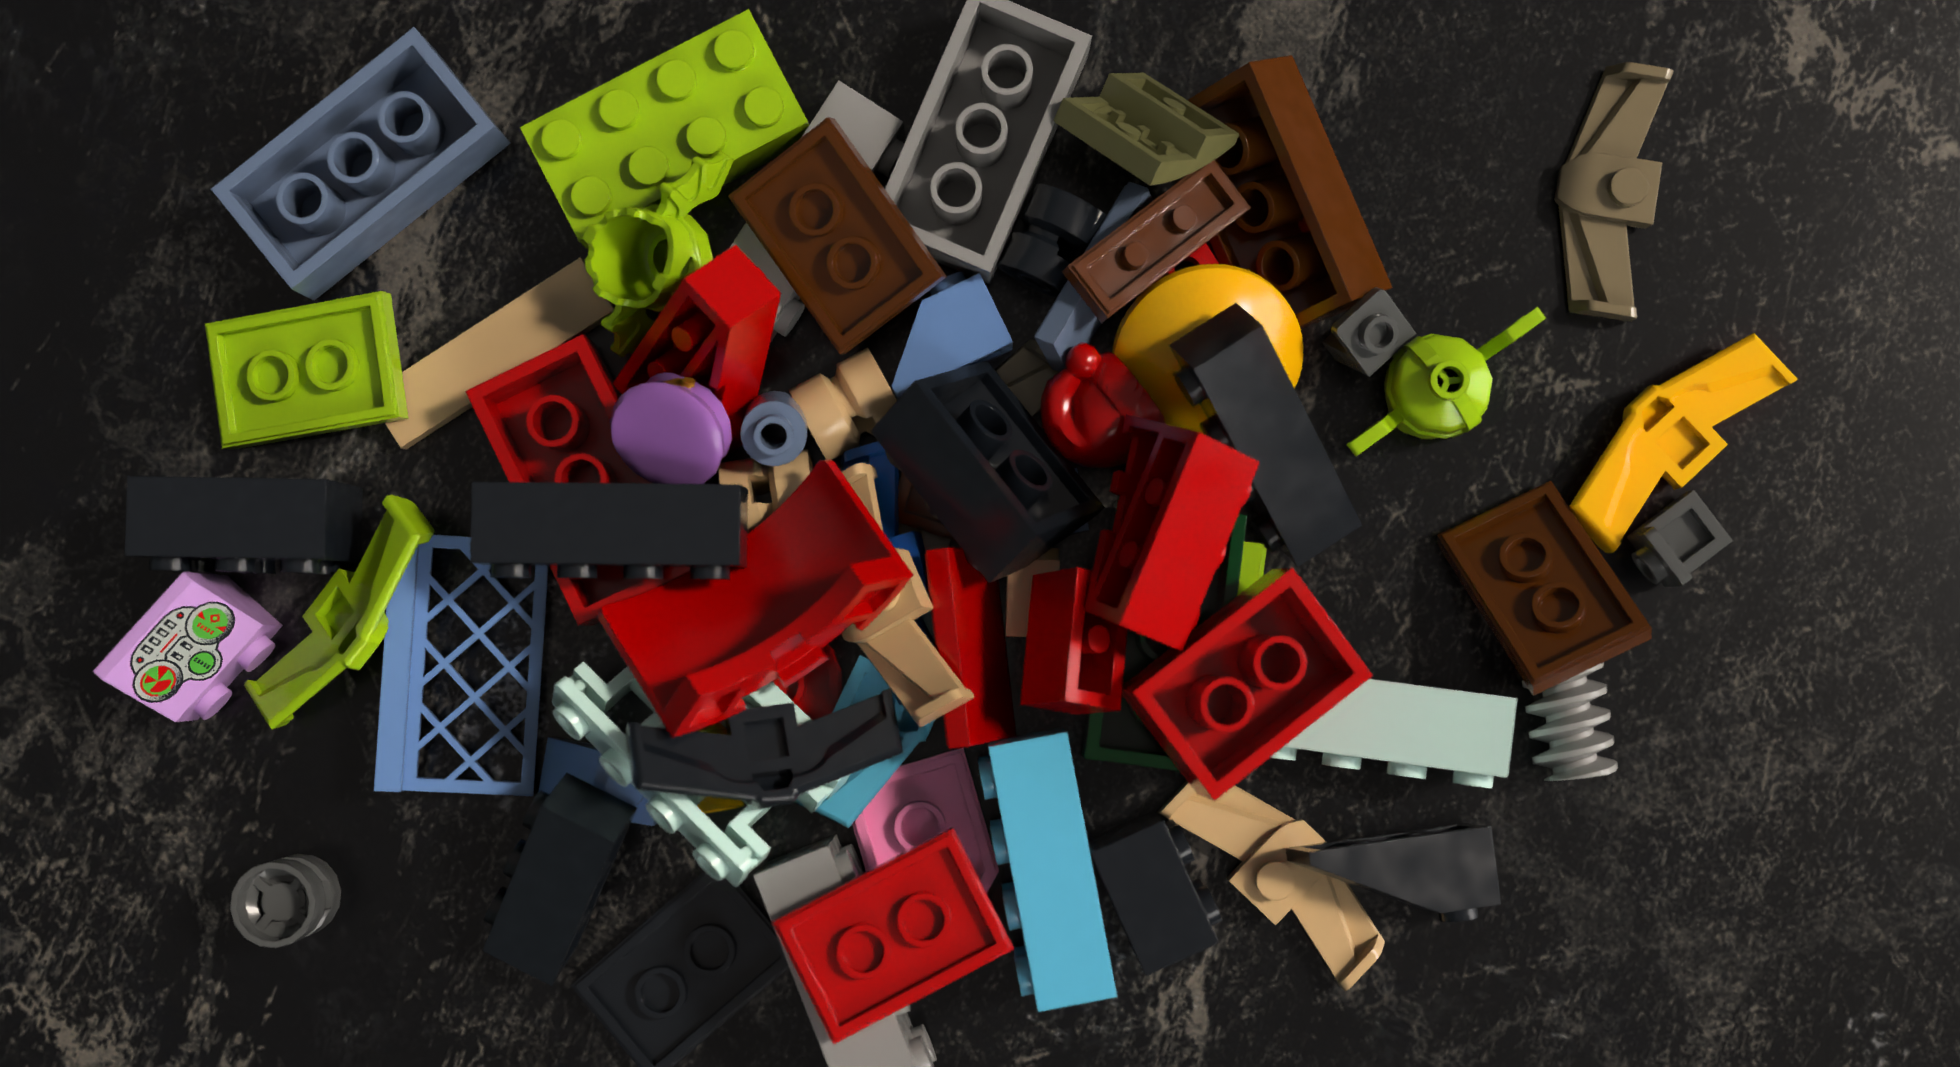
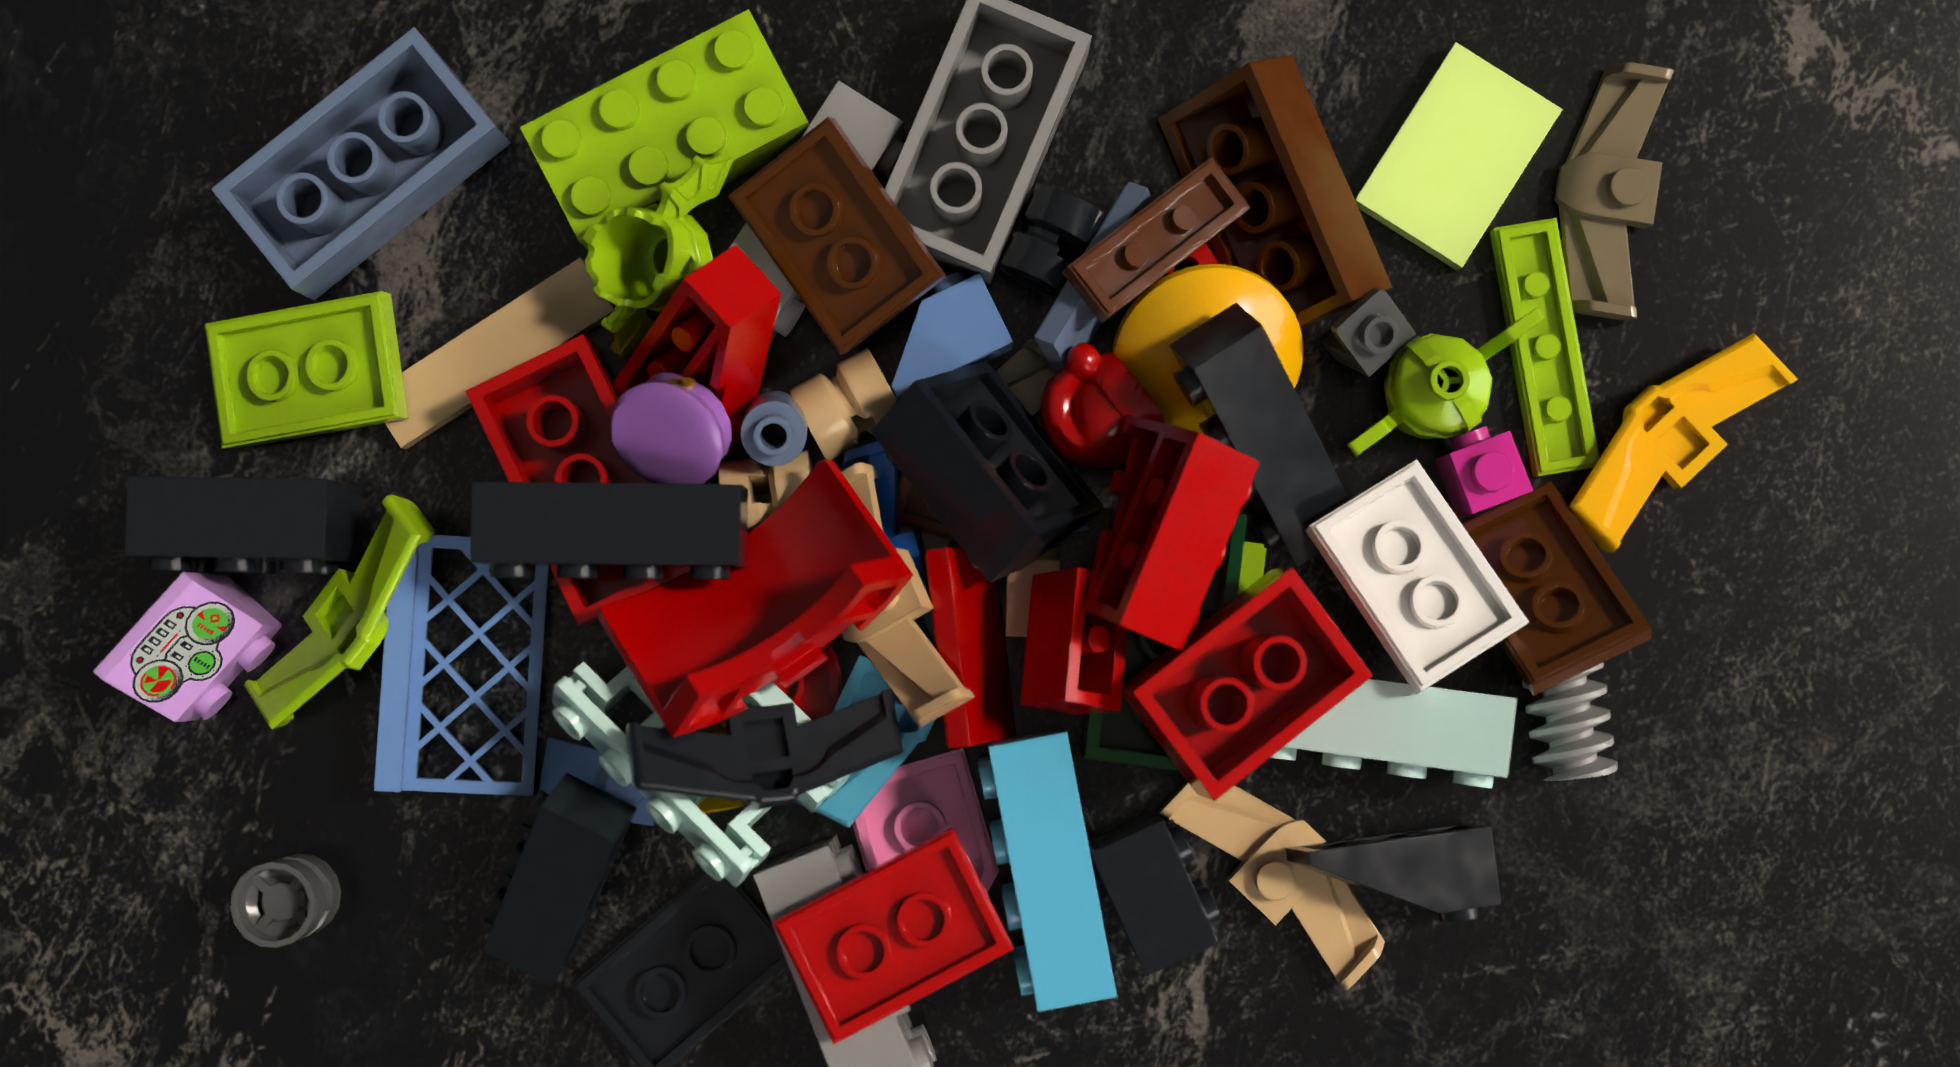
olive slope [1053,73,1239,186] -> none
dark grey bracket [1626,490,1733,587] -> none
none -> white tile [1306,459,1529,695]
none -> yellowish green tile [1355,42,1563,271]
none -> dark pink brick [1434,426,1533,518]
none -> lime tile [1489,218,1599,478]

